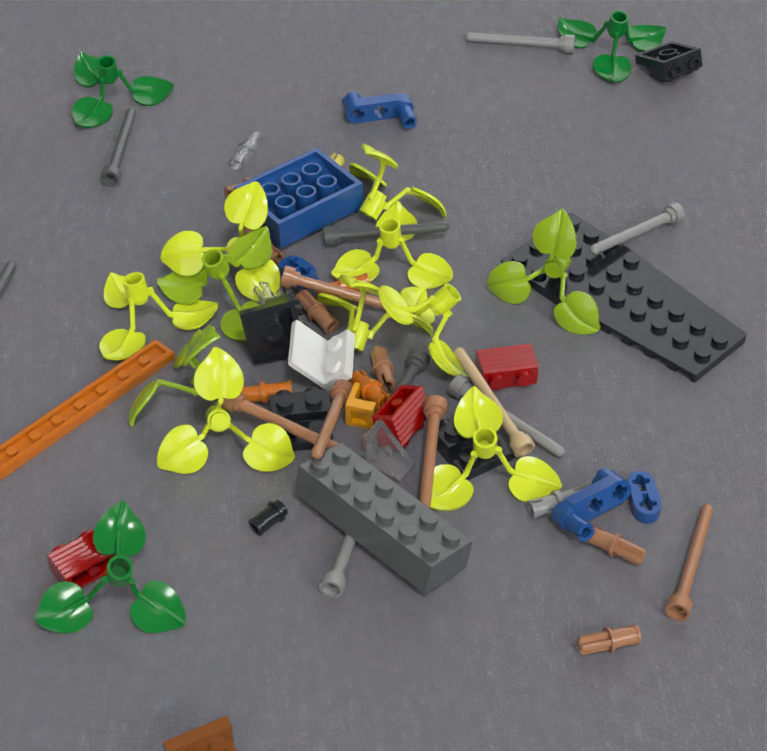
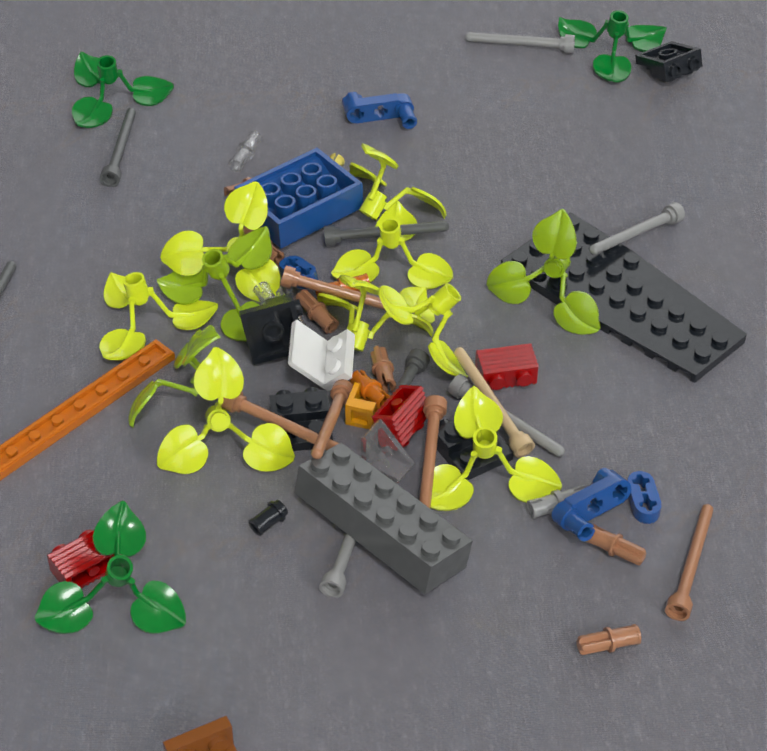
orange pin [242,380,292,404] -> none

